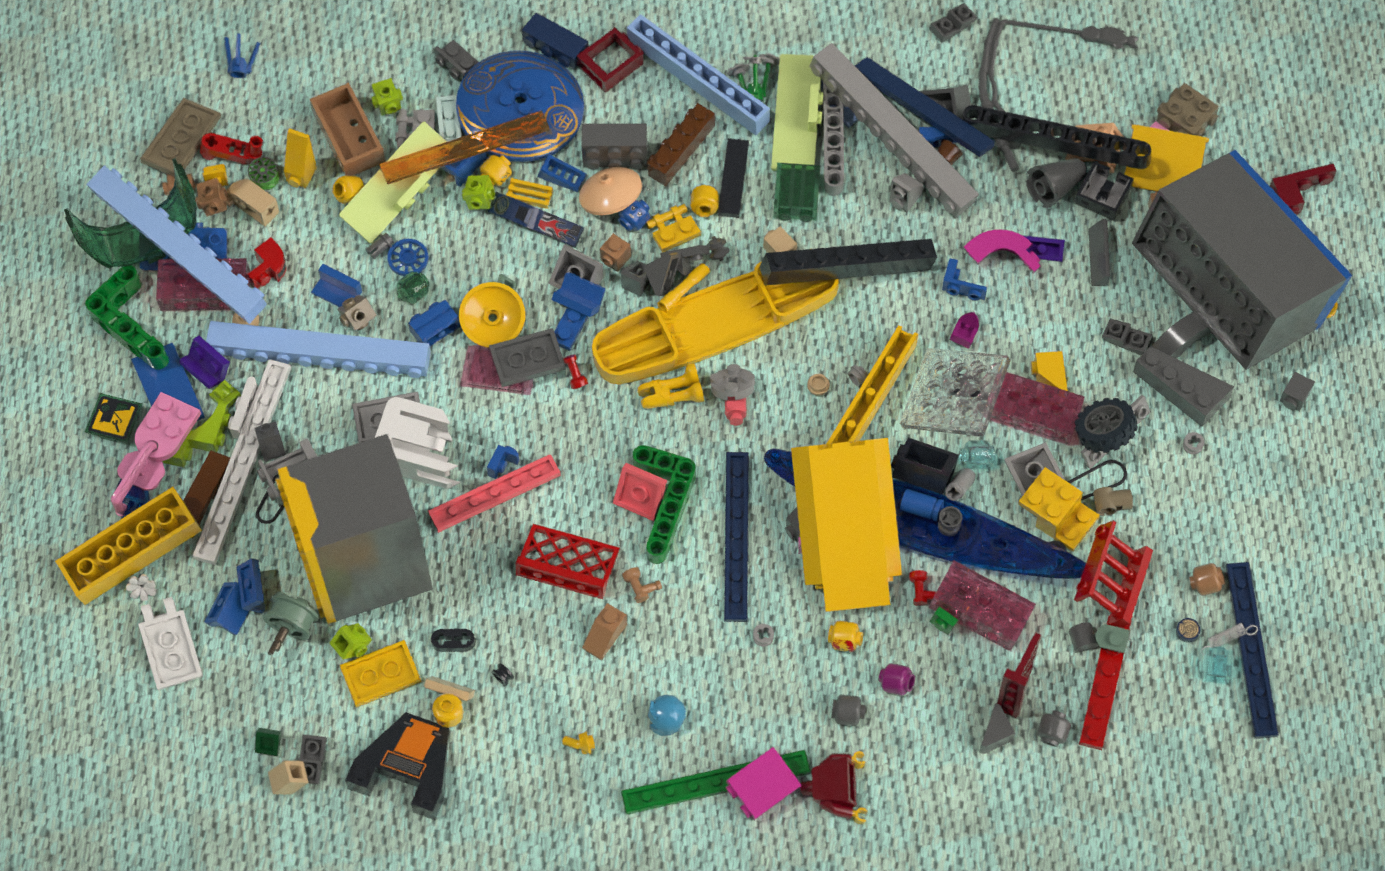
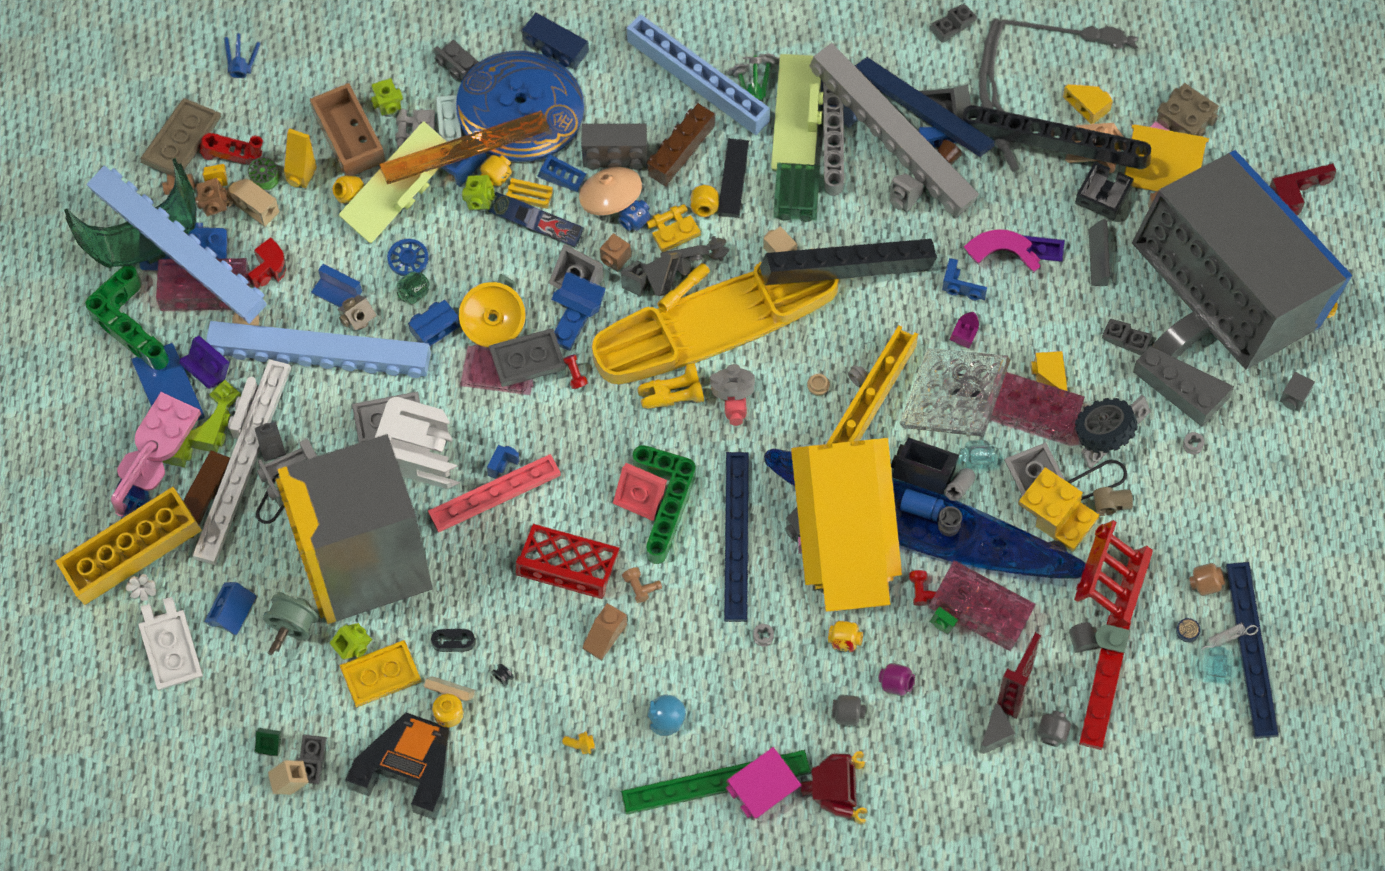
piece [85,393,143,443] -> none
blue panel [236,558,265,613] -> none
dark grey pin [365,233,394,260] -> none
dark red window [577,27,644,93] -> none
dark grey cone [1026,158,1086,208] -> none
none -> yellow slope [1063,84,1113,124]

